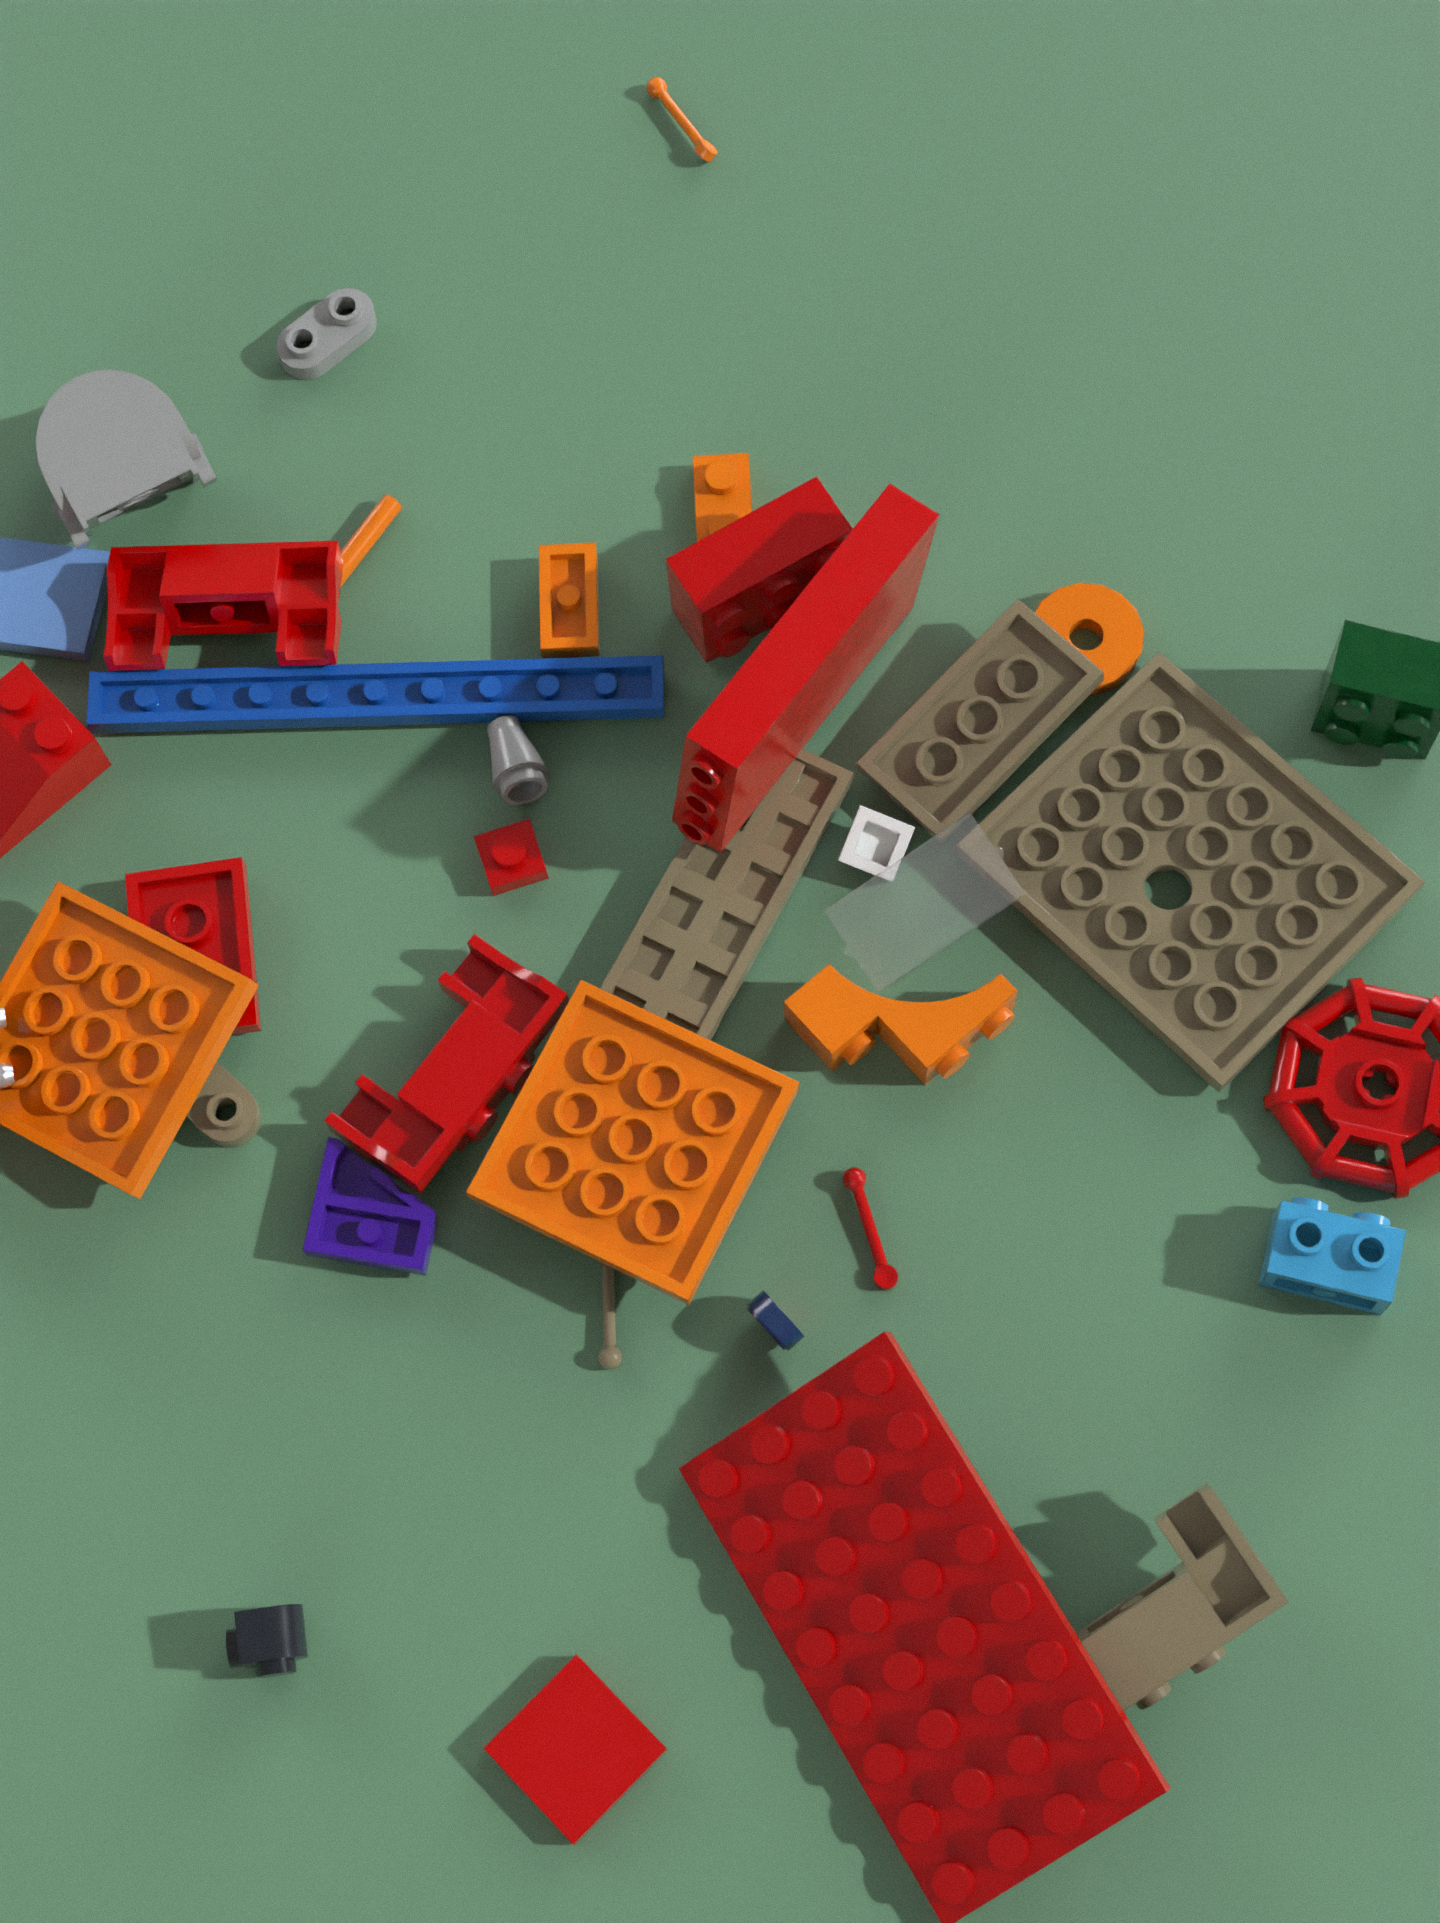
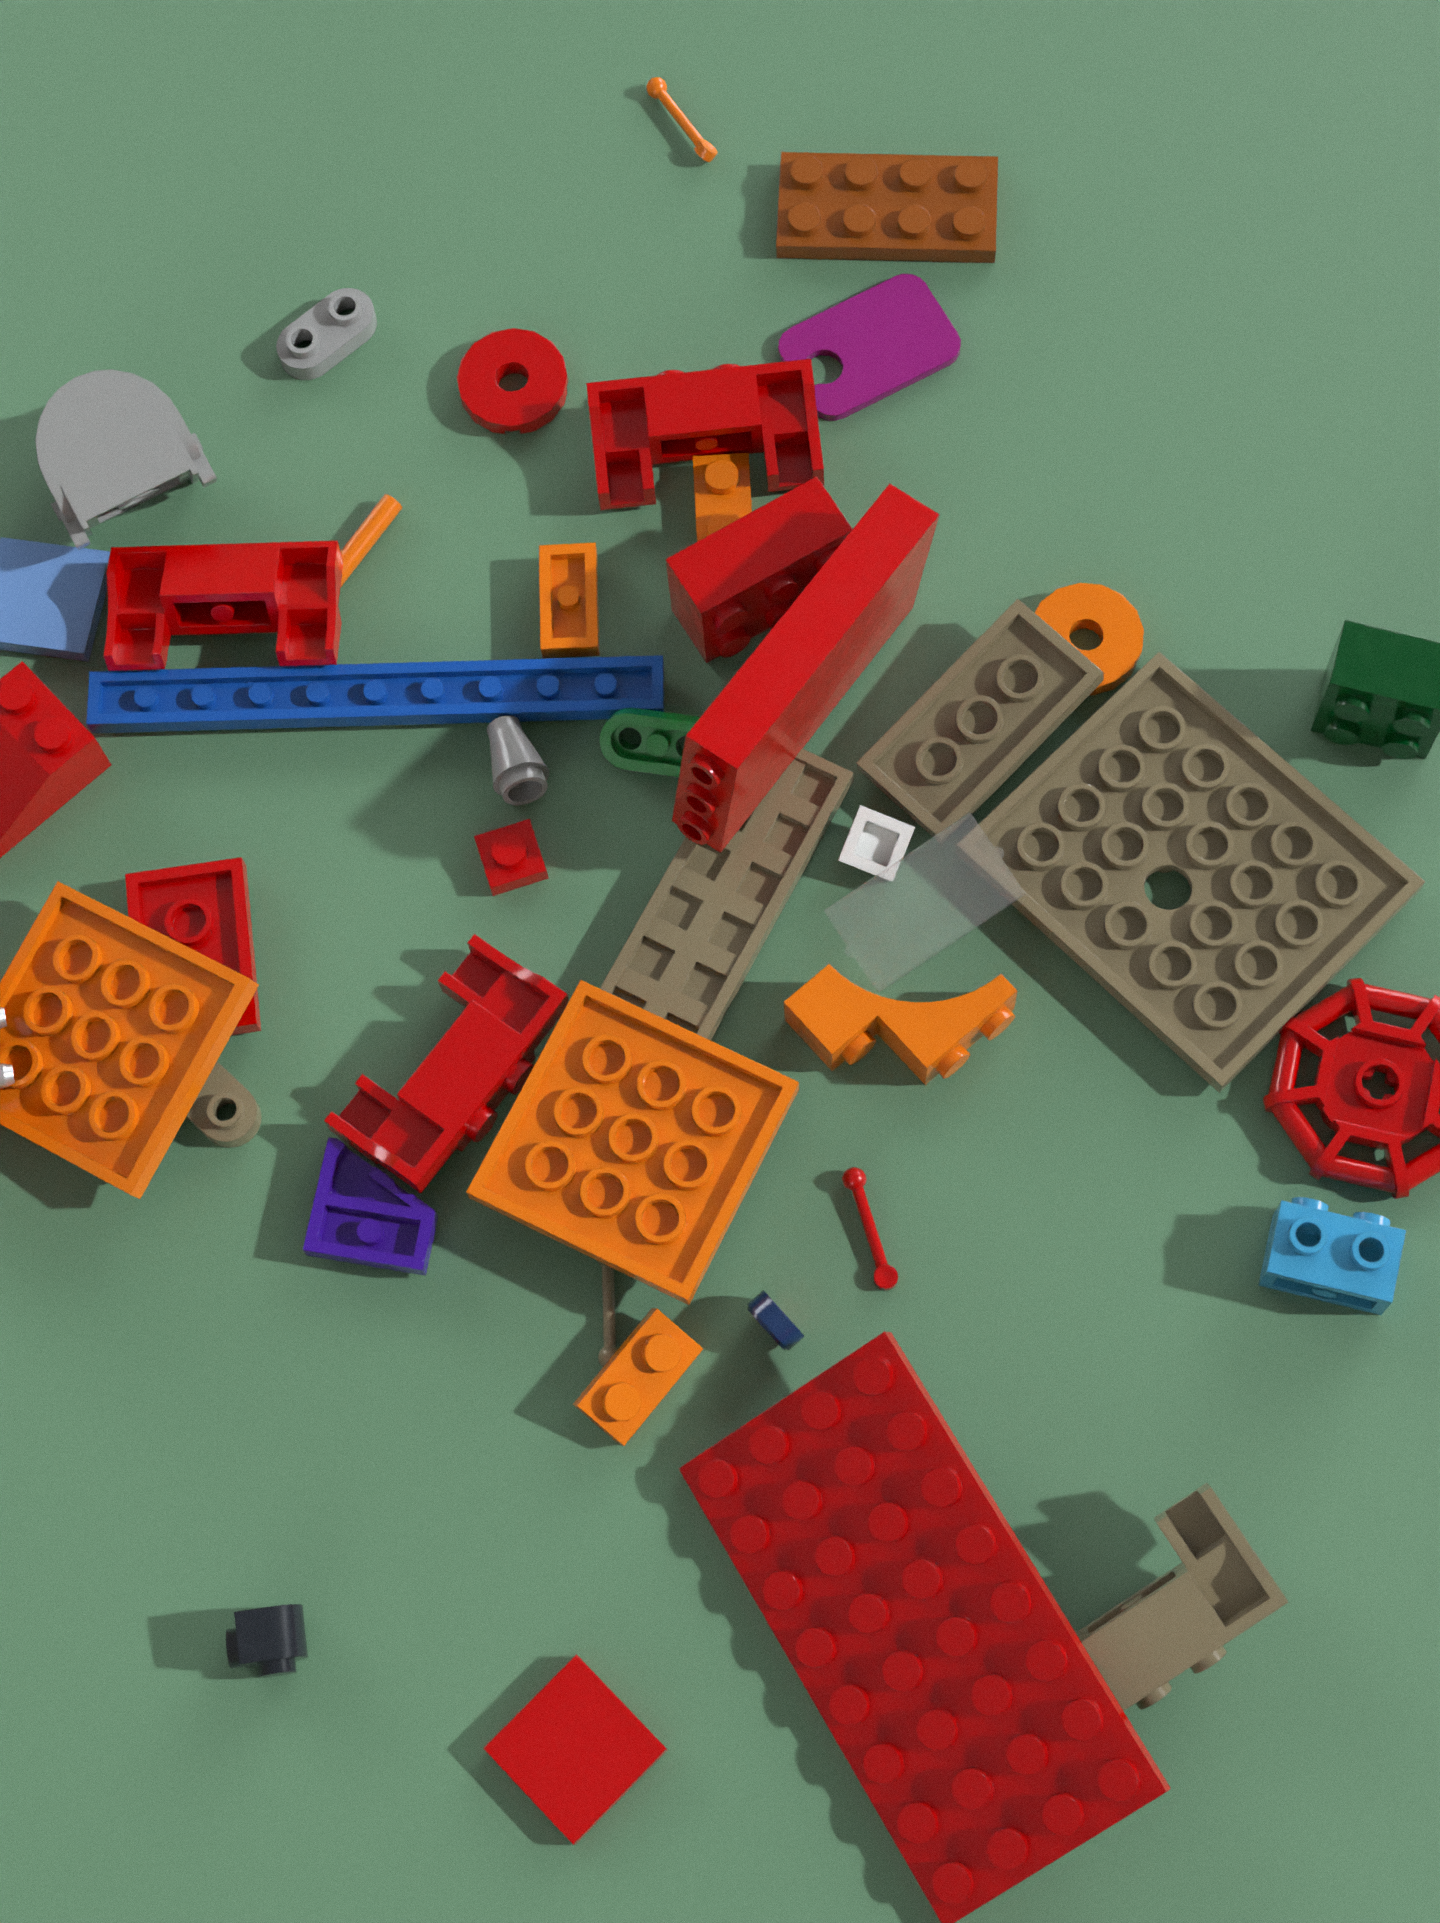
none -> red tile [457,328,568,434]
none -> orange plate [573,1308,703,1446]
none -> red bracket [586,359,824,510]
none -> green plate [599,708,699,777]
none -> dark orange plate [776,152,998,263]
none -> magenta piece [778,273,961,421]

